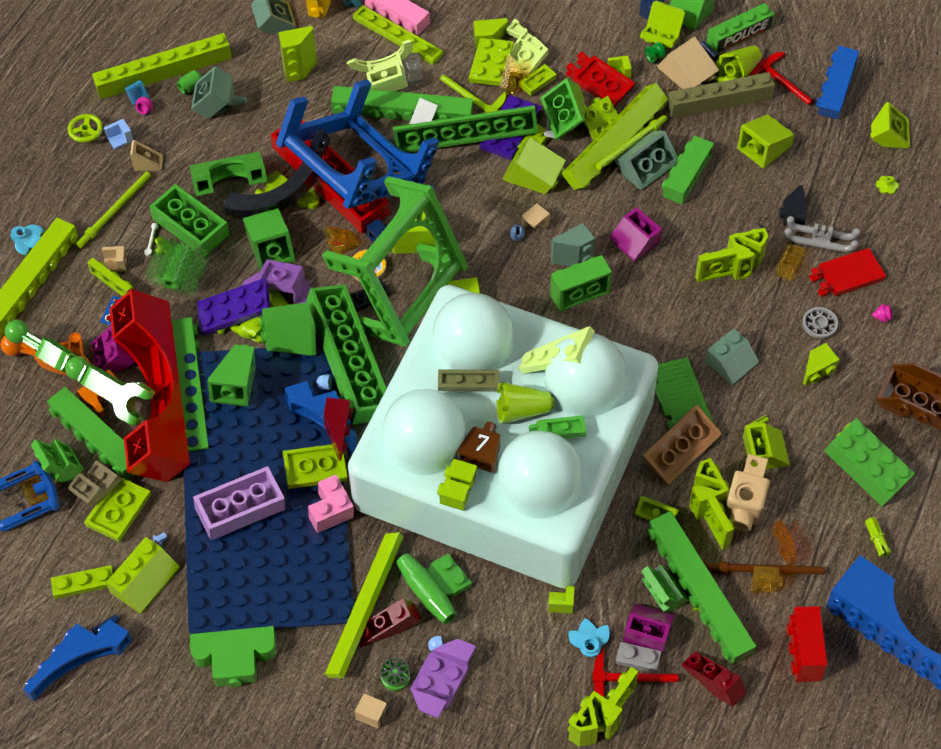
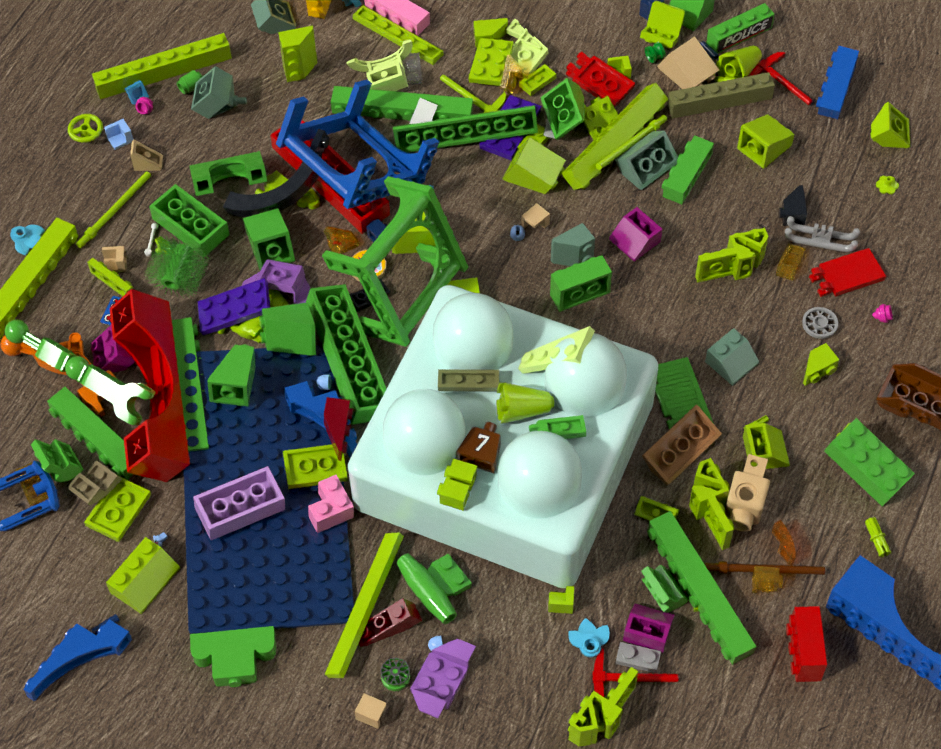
lime plate [51,565,114,599] -> none
dark red slope [681,651,746,707] -> none

